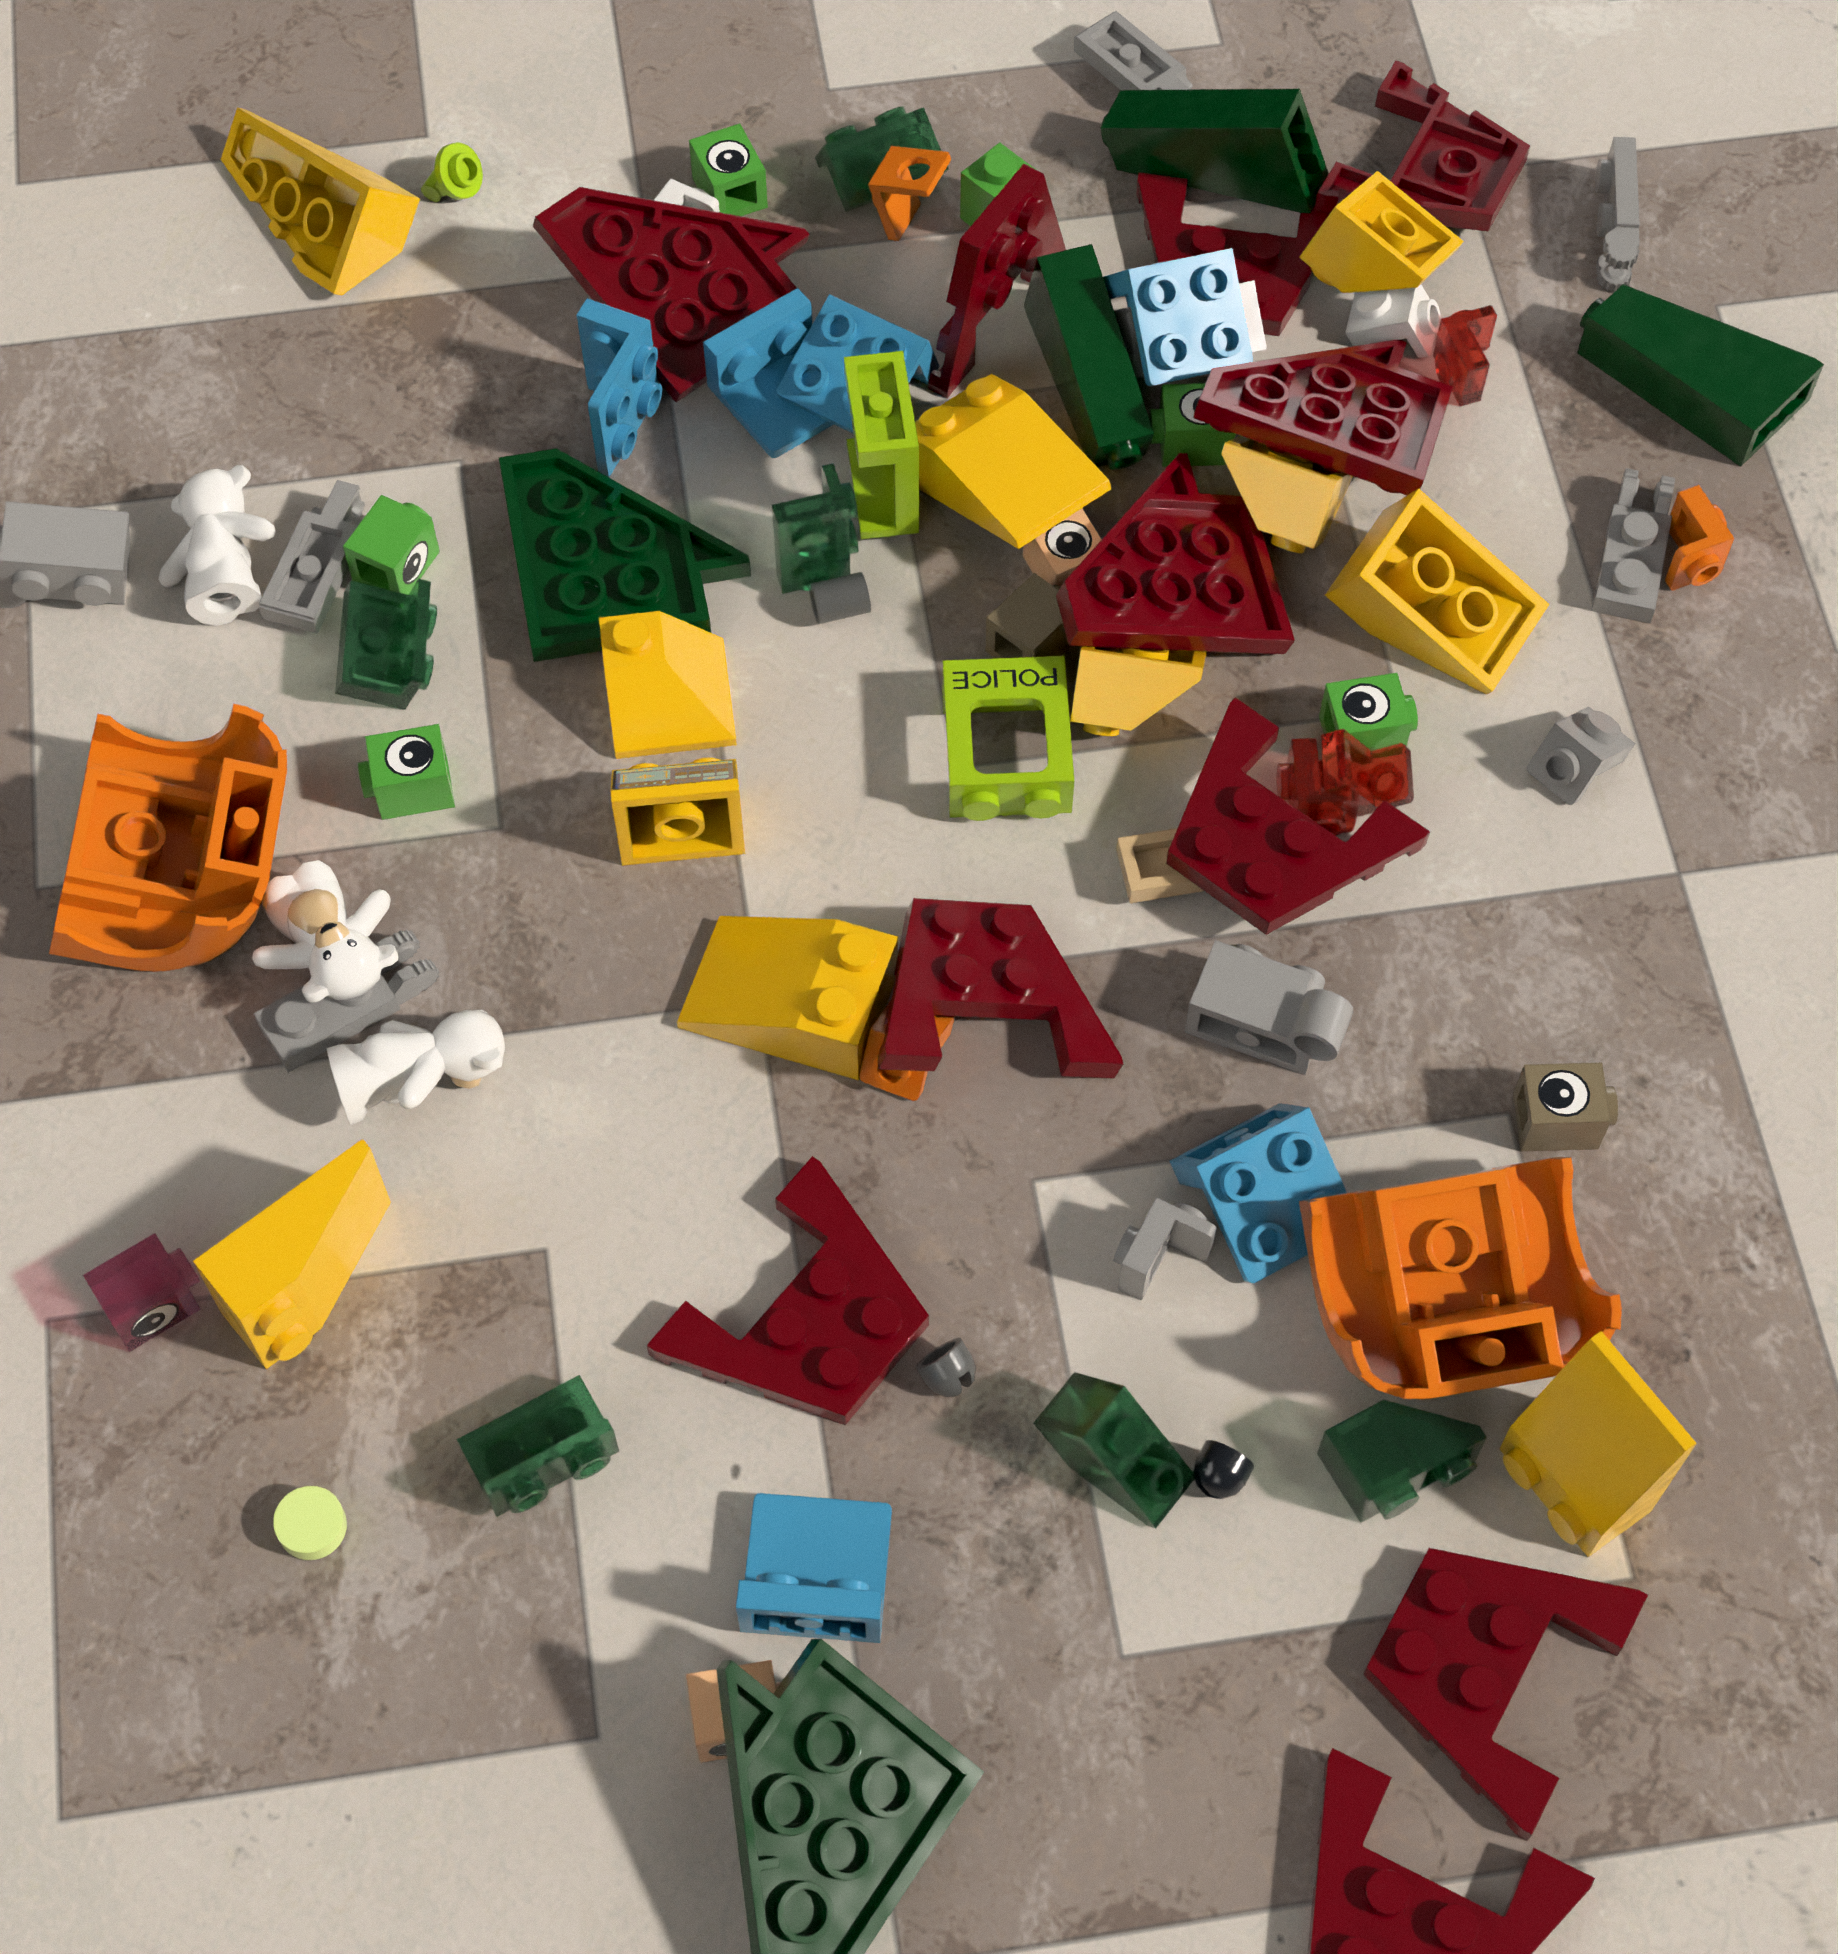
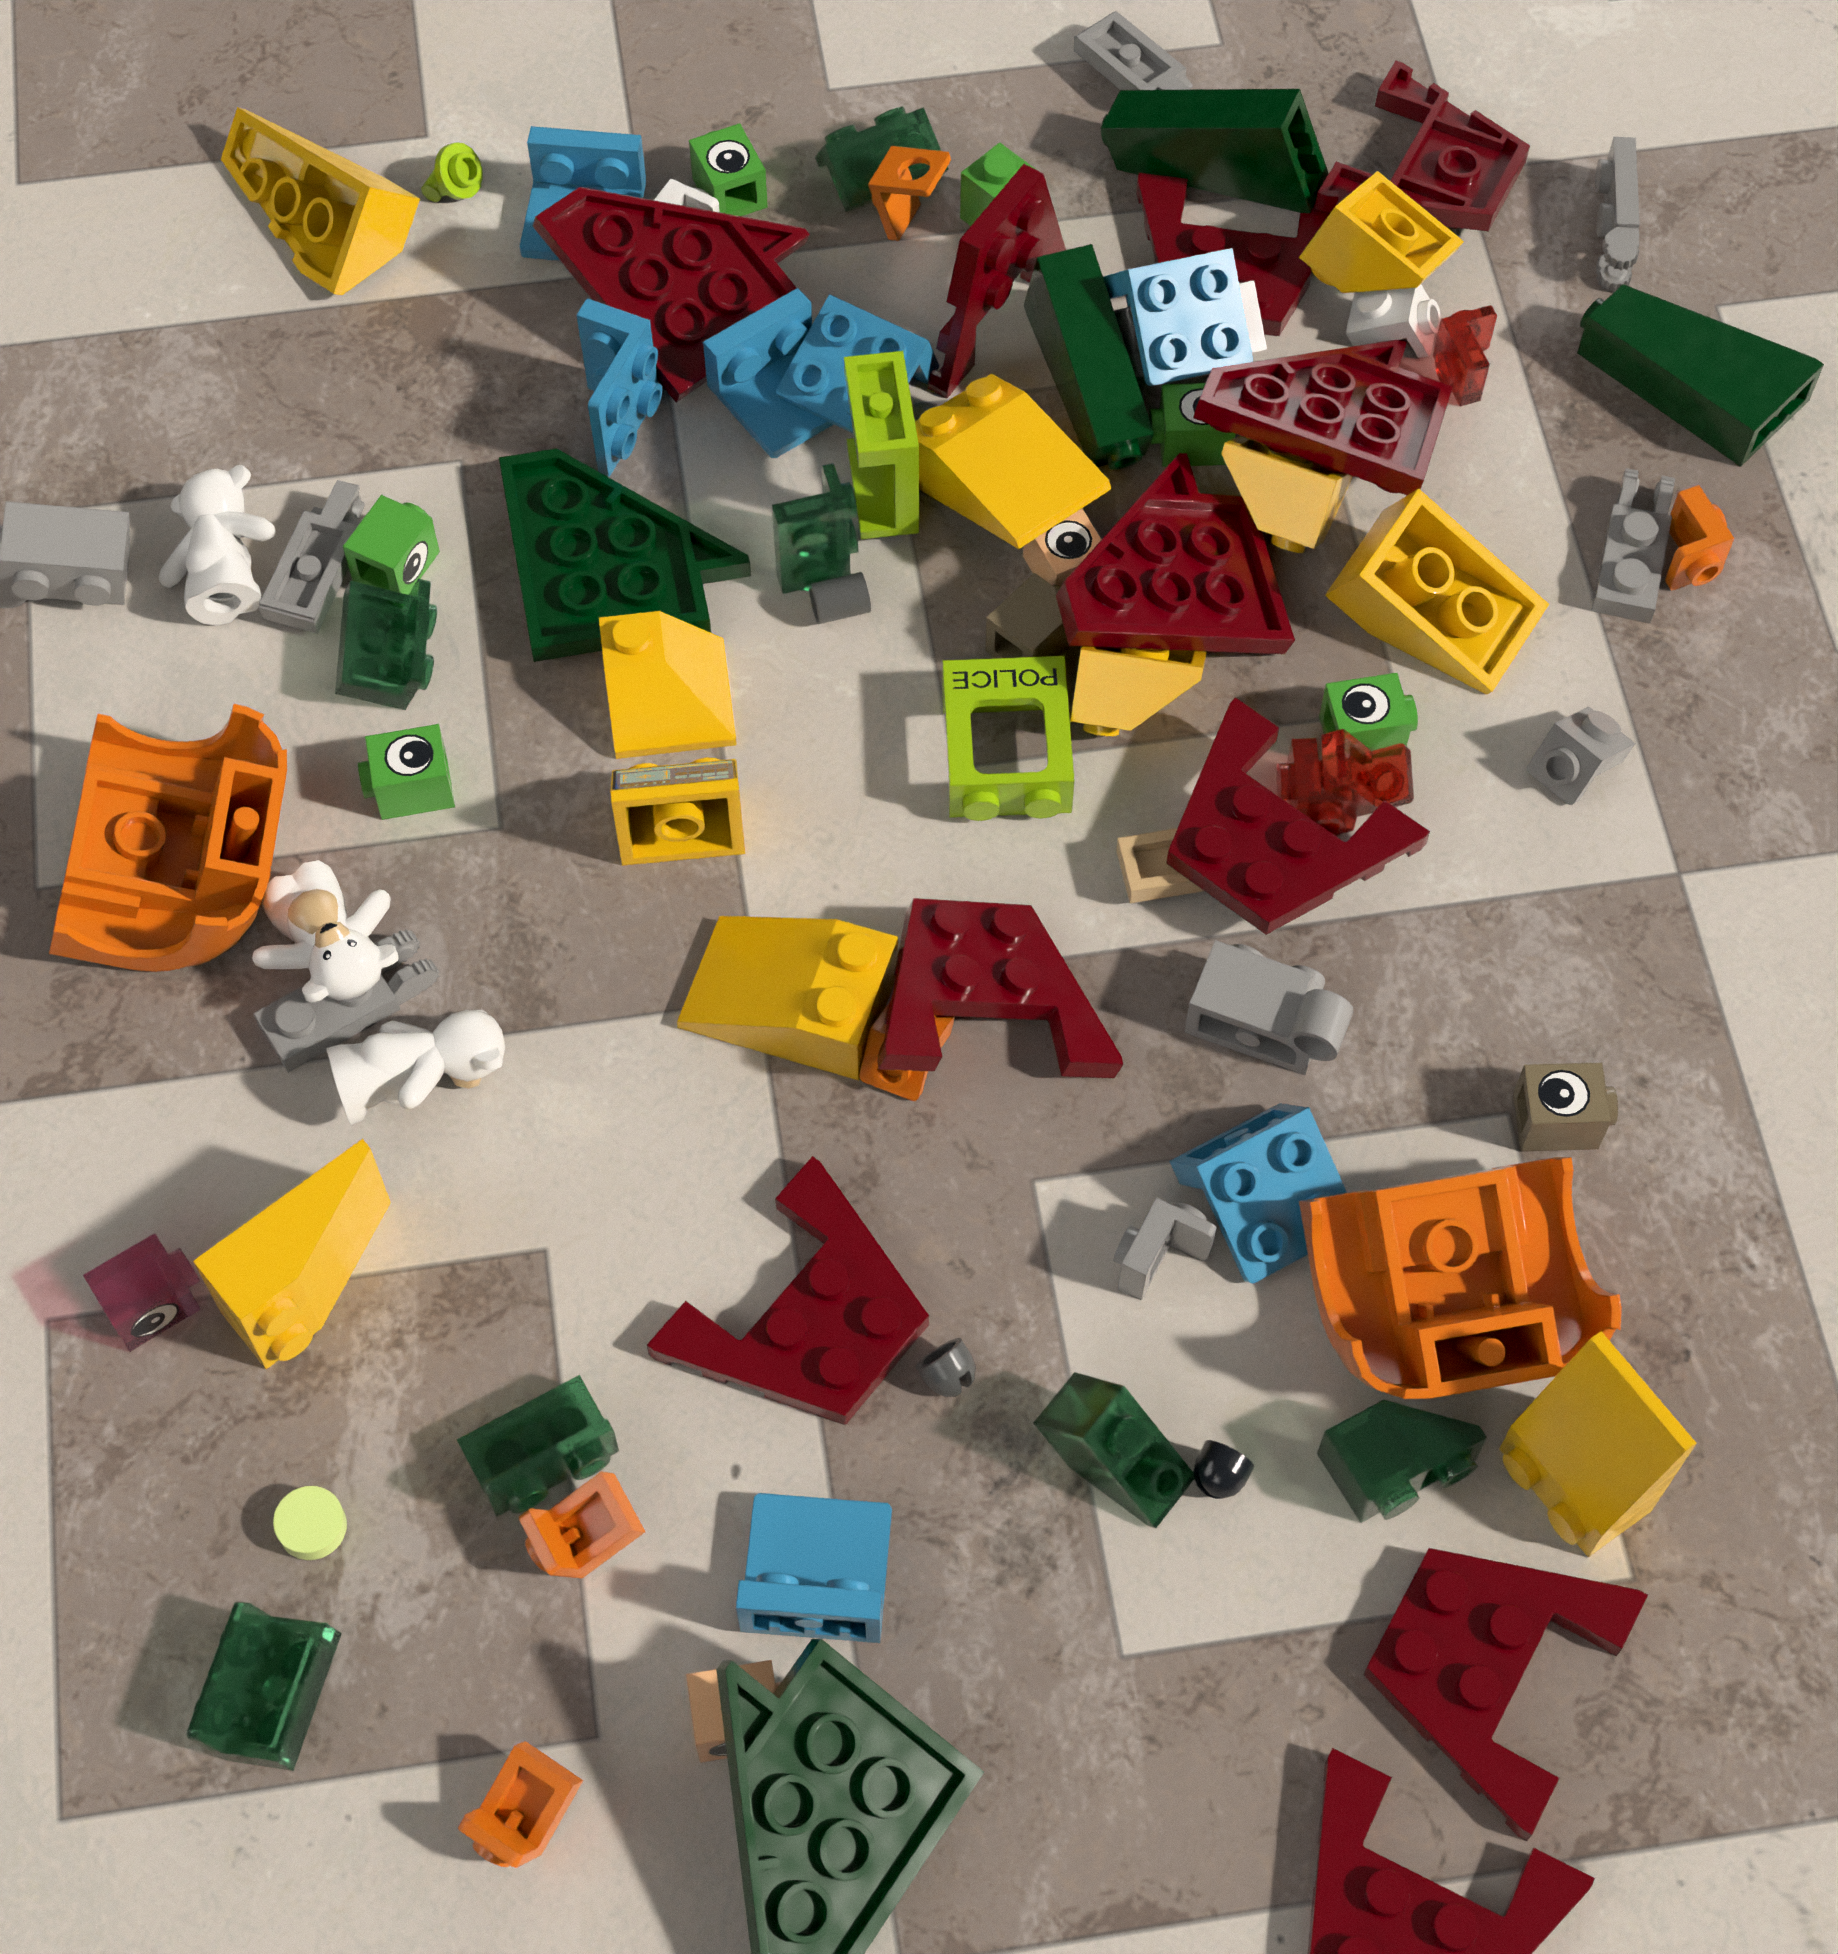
none -> clear green bracket [187,1601,342,1771]
none -> orange bracket [458,1741,584,1868]
none -> dark azure bracket [519,126,646,261]
none -> orange bracket [519,1471,646,1579]

